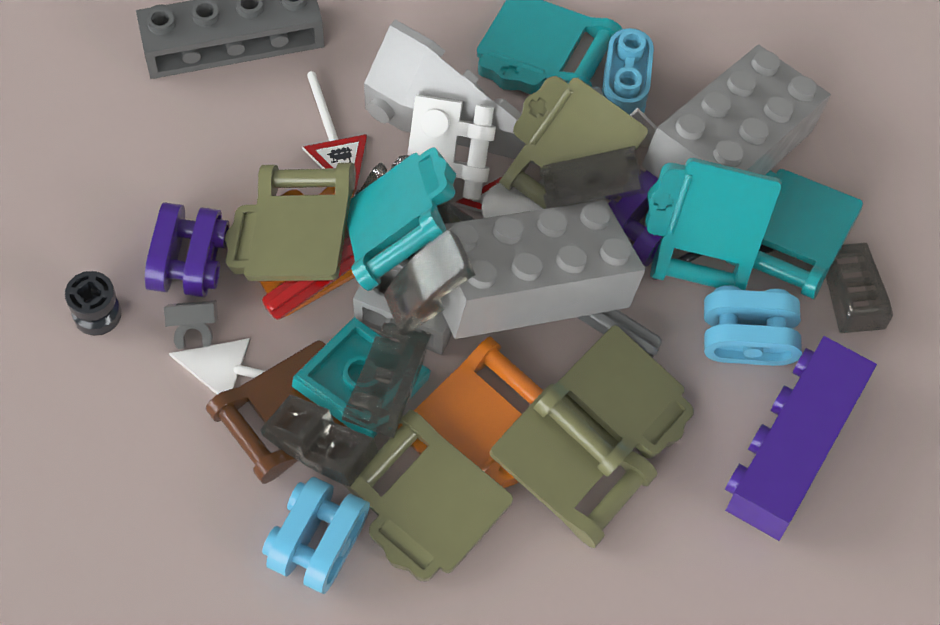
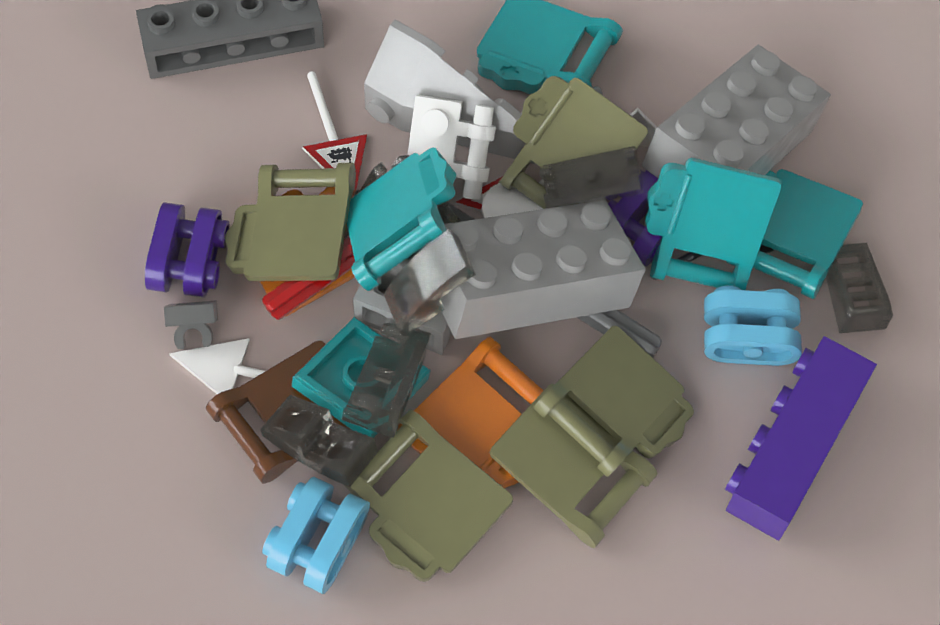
black wheel [65,271,121,336] -> none
medium azure brick [602,28,654,115] -> none

